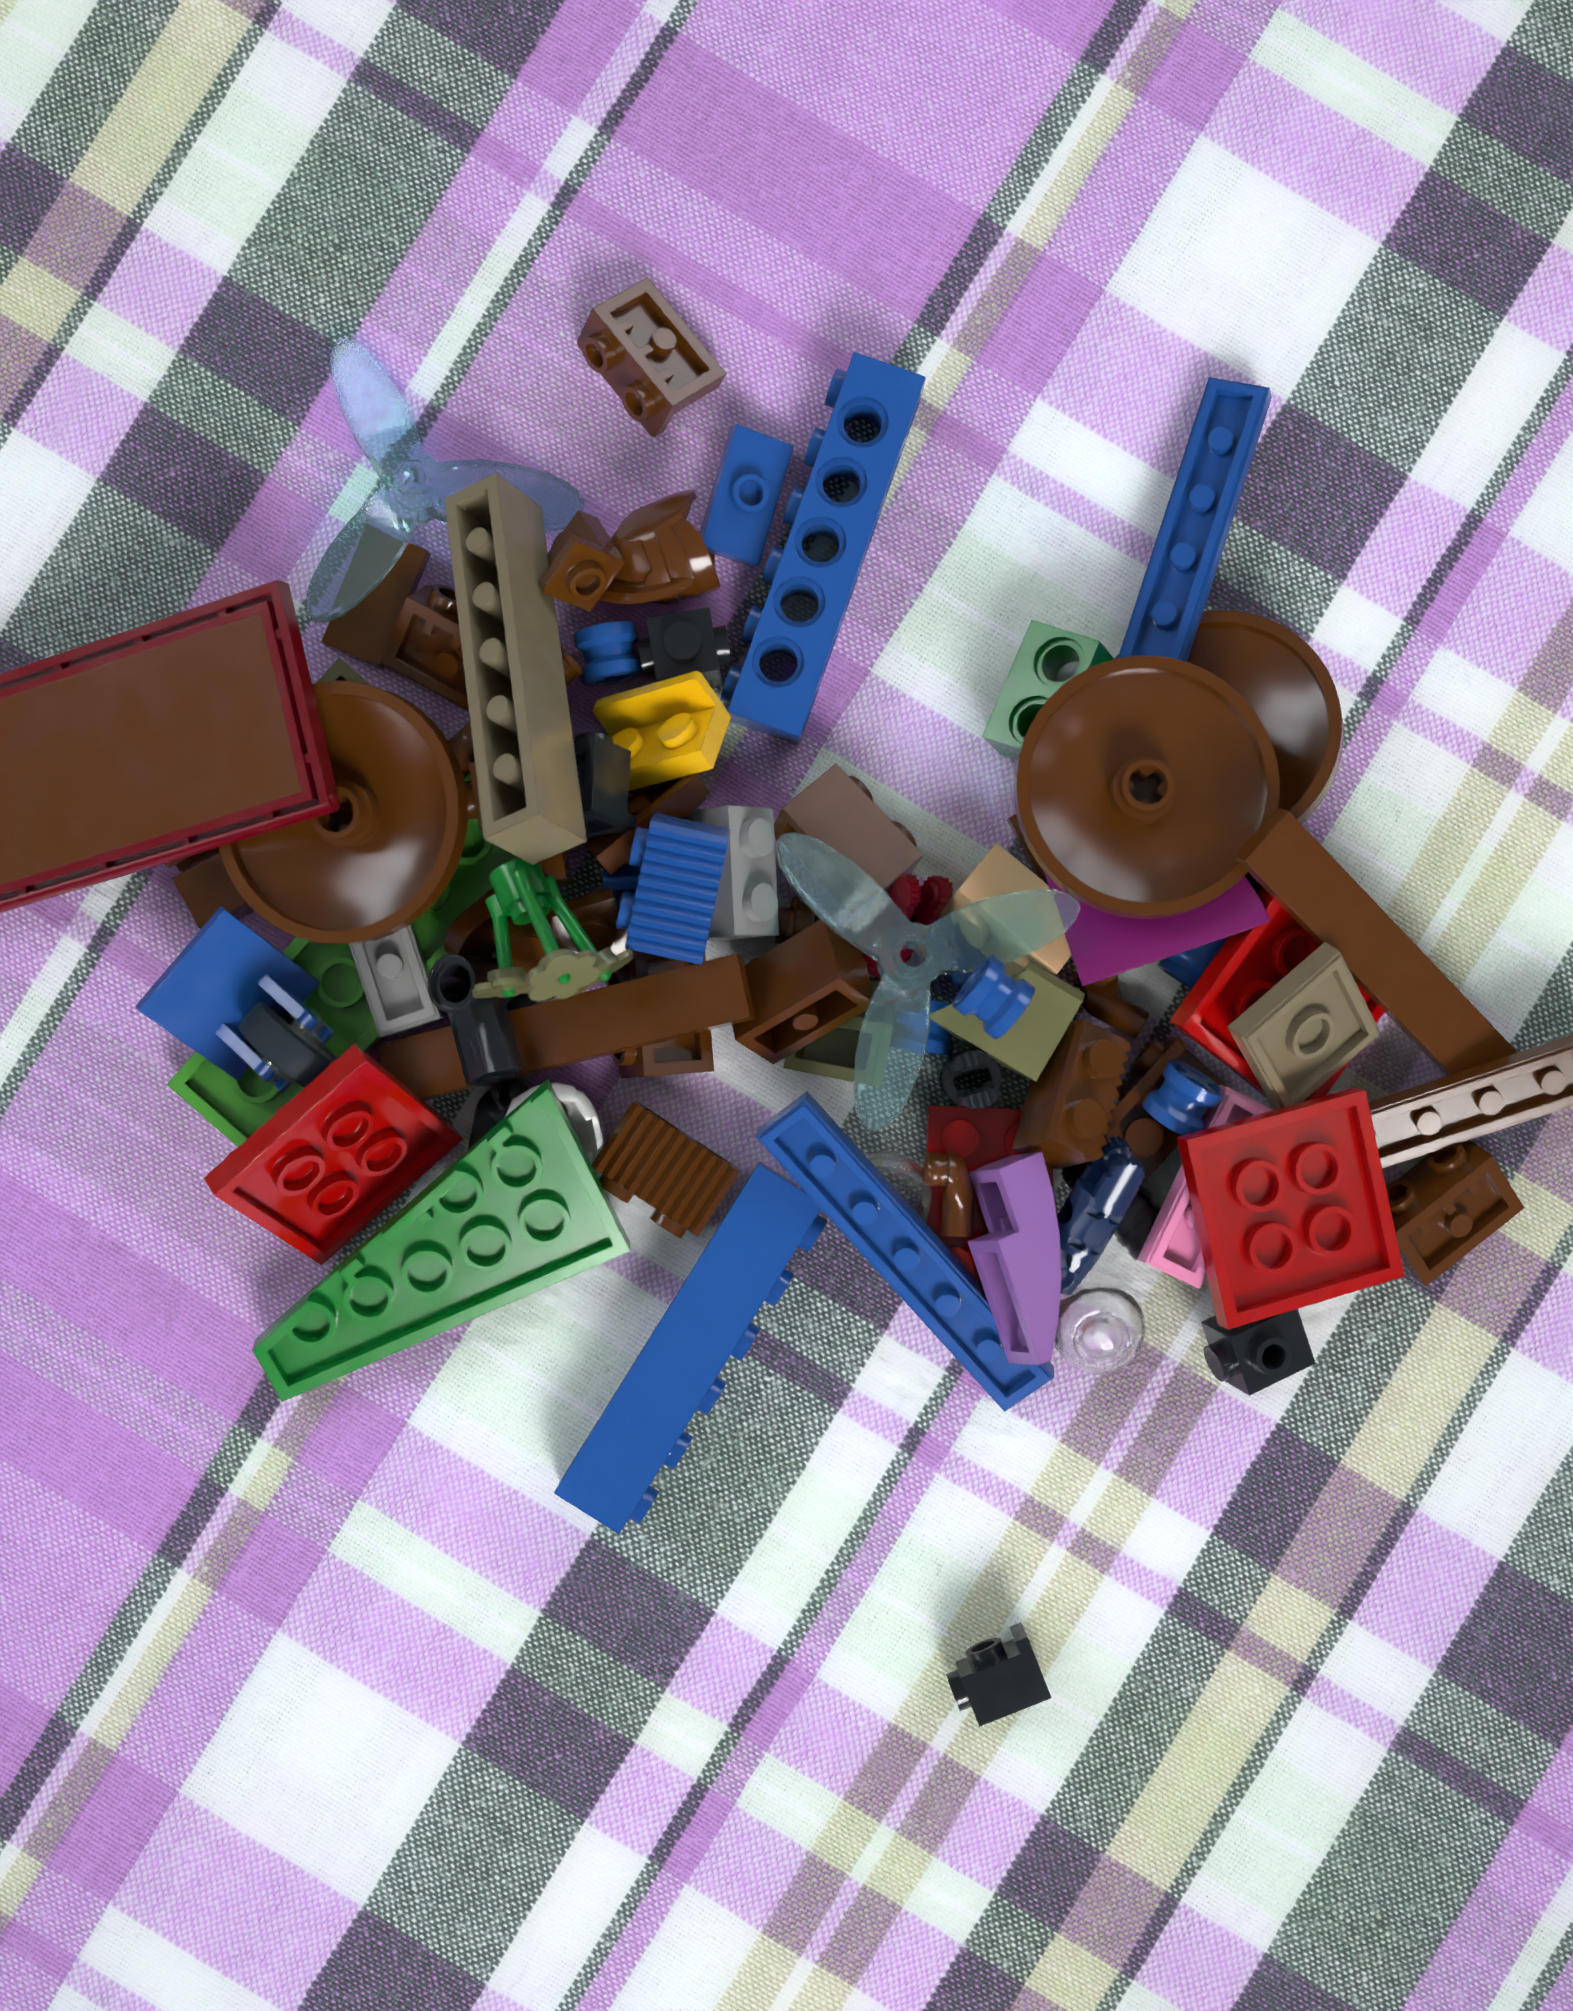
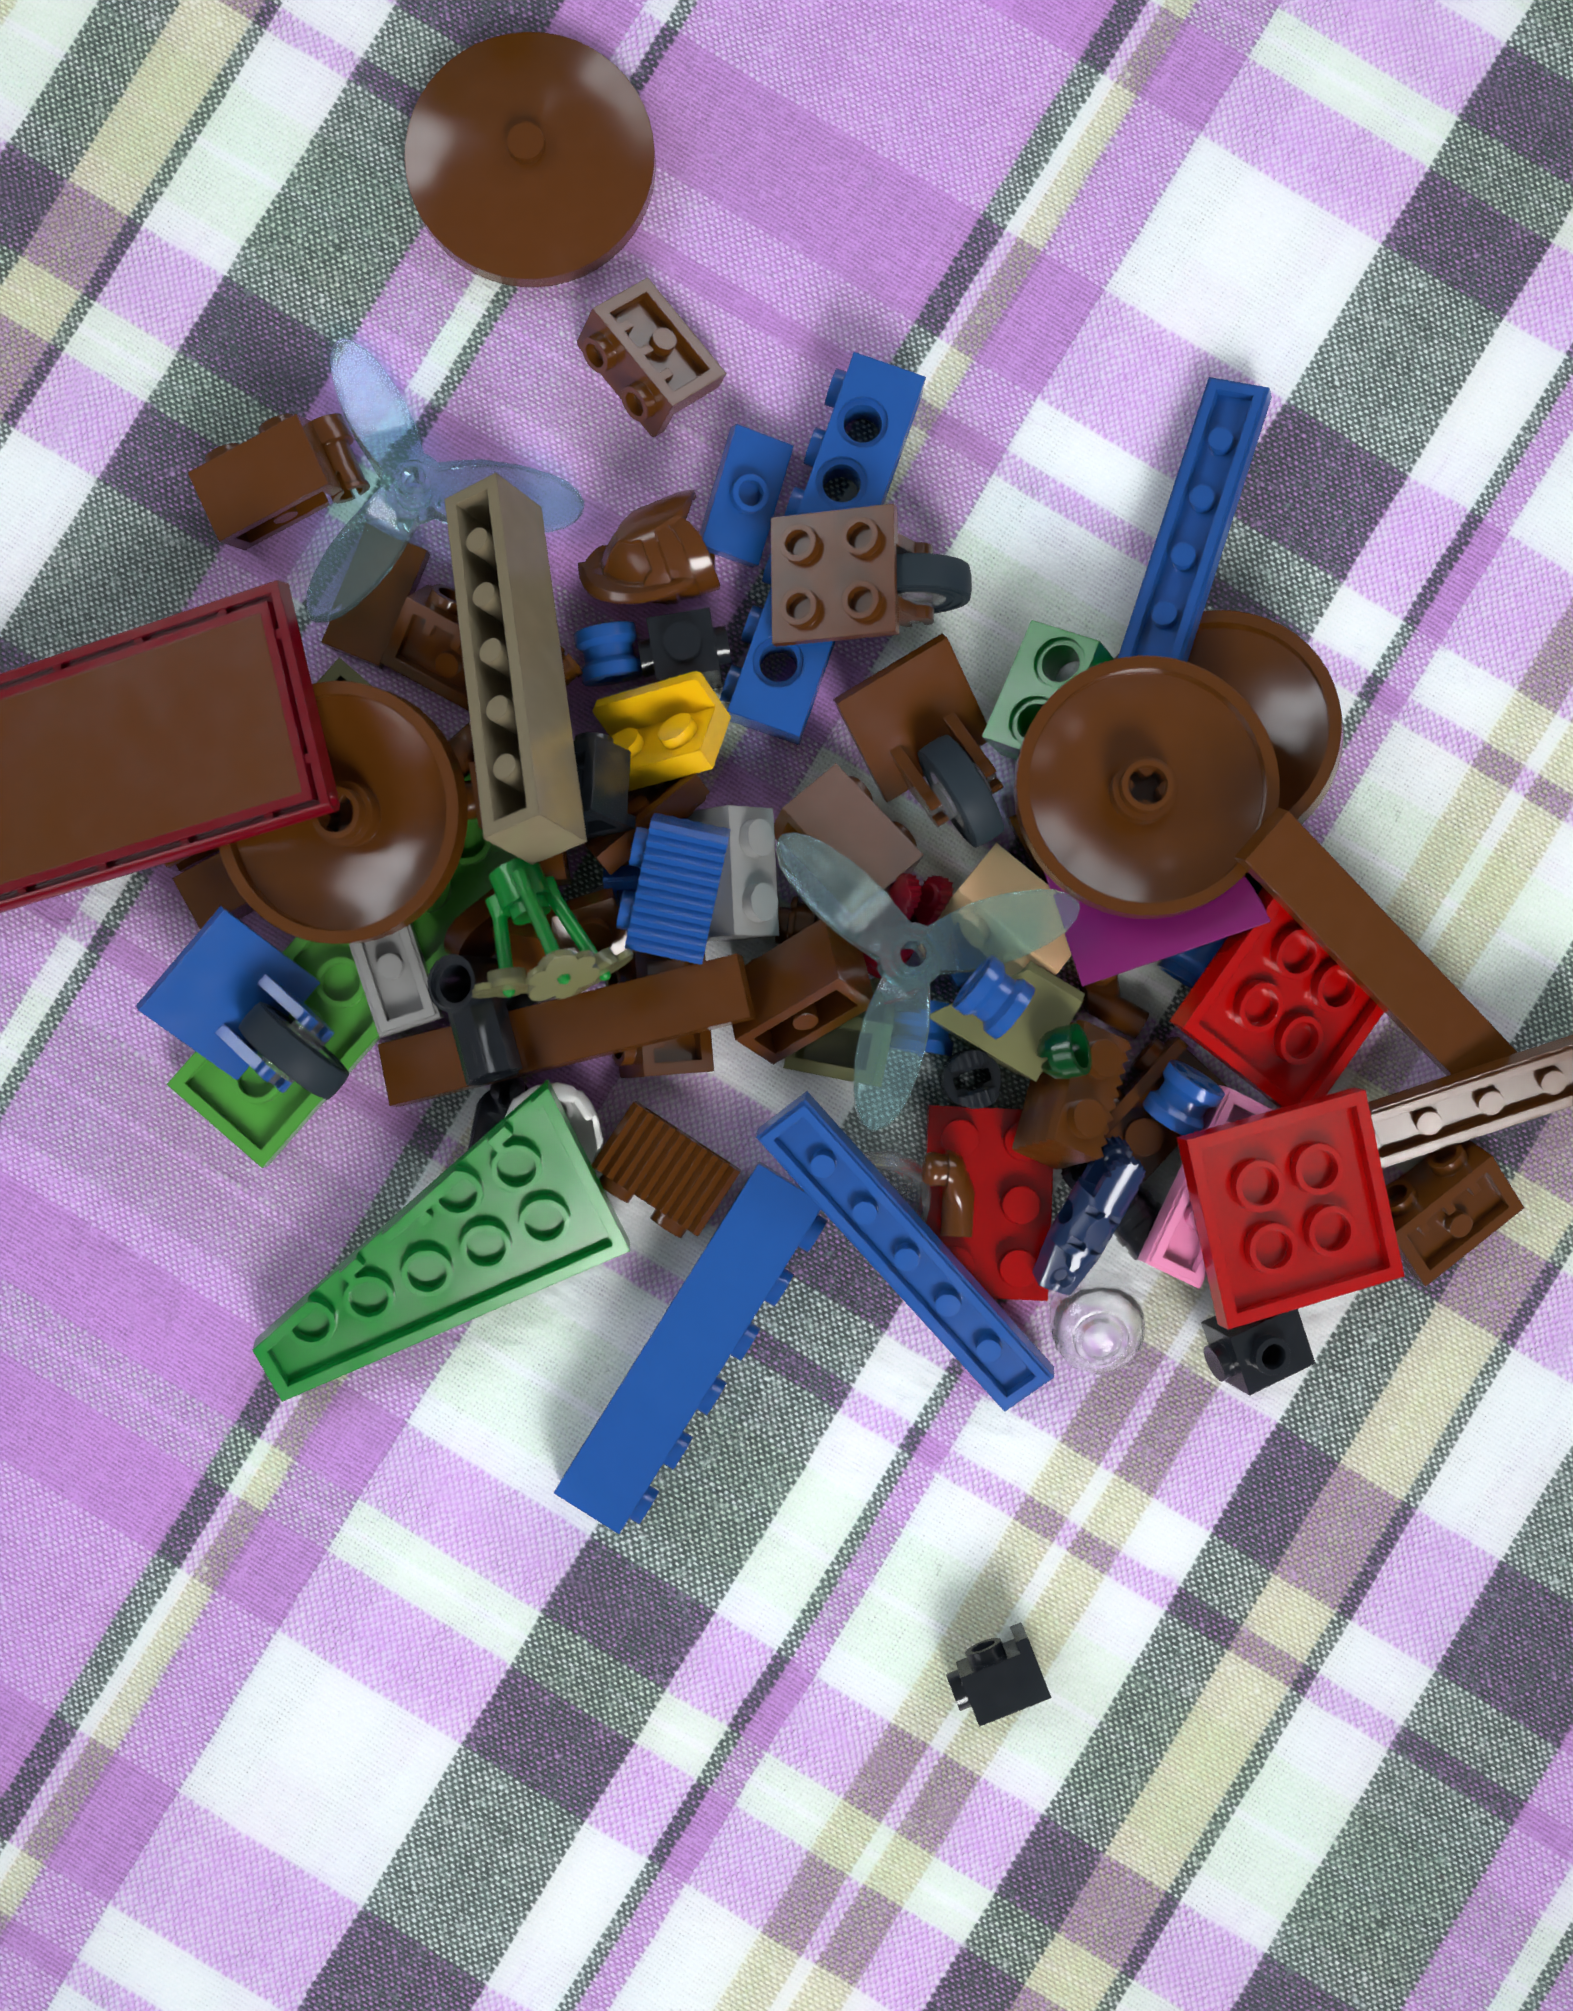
red plate [203,1044,463,1265] -> none
reddish brown bracket [539,510,626,612] -> none
medium lavender slope [968,1152,1062,1365] -> none
dark tan plate [1227,942,1381,1109] -> none
none -> reddish brown hinge [188,413,370,550]
none -> reddish brown dish [404,32,656,288]
none -> reddish brown plate [771,503,972,647]
none -> reddish brown plate [833,633,1004,848]
none -> dark green hinge [1037,1023,1092,1079]

